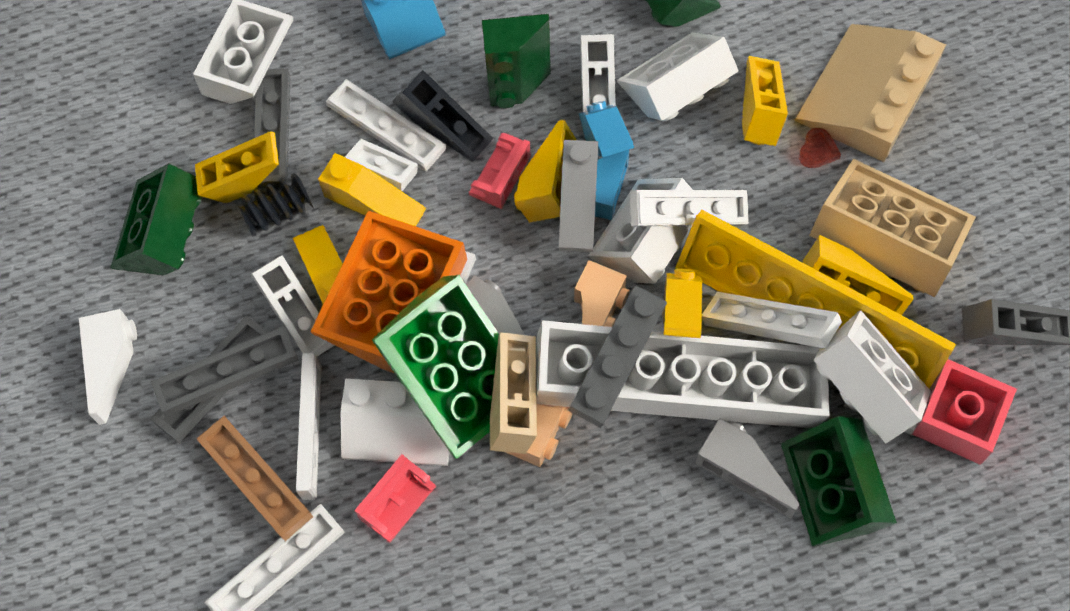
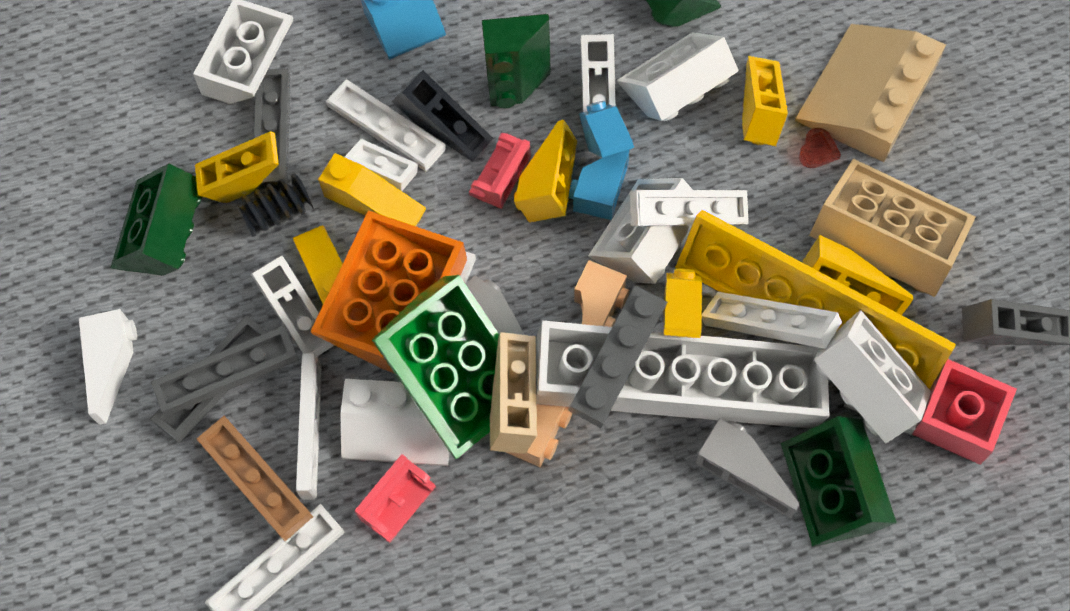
light grey slope [559,140,598,252] -> none

